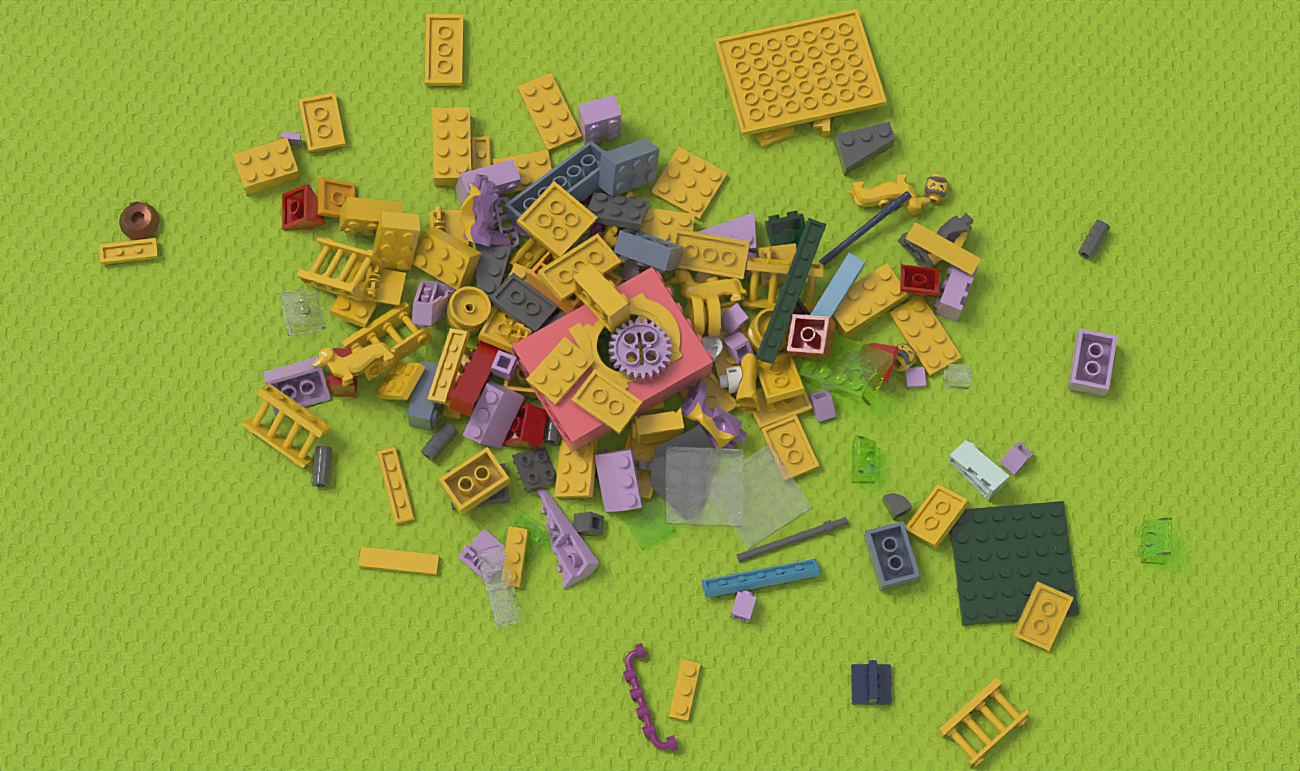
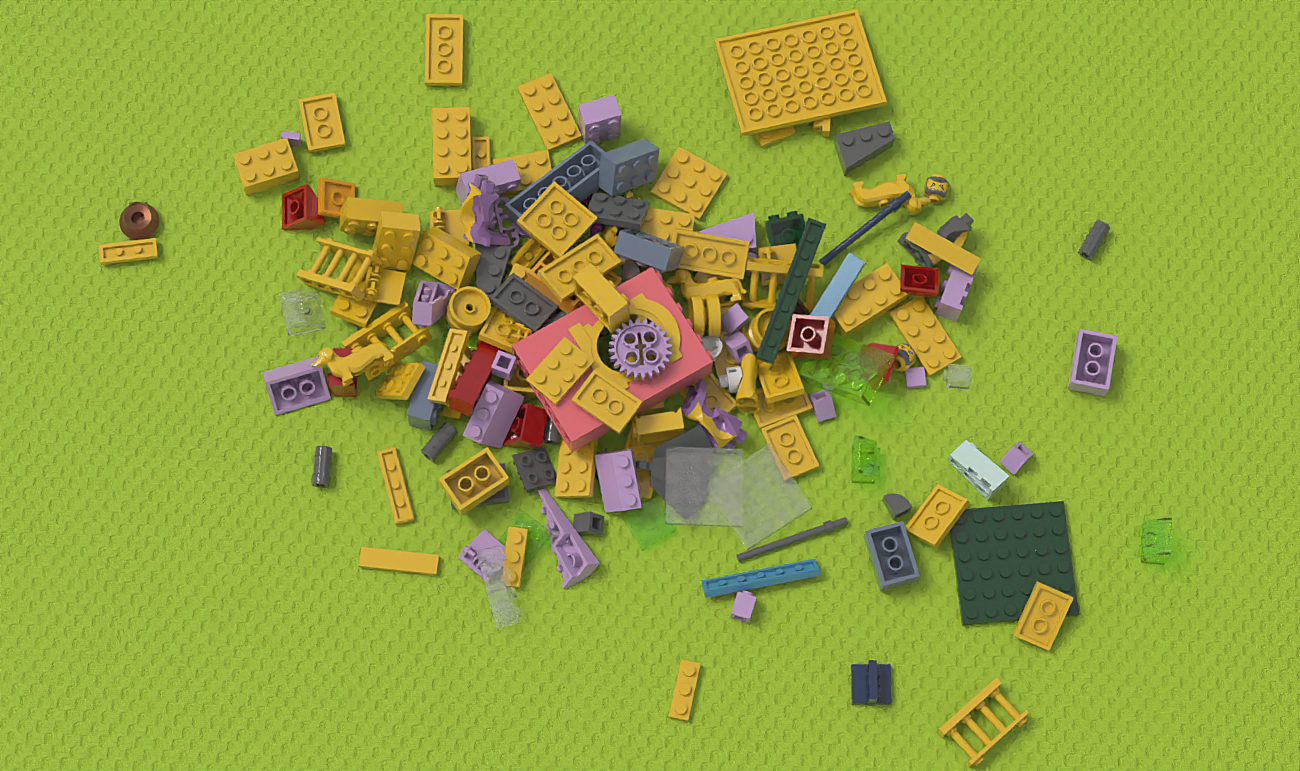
yellow fence [242,383,331,468] -> none
magenta bar [623,643,679,753] -> none

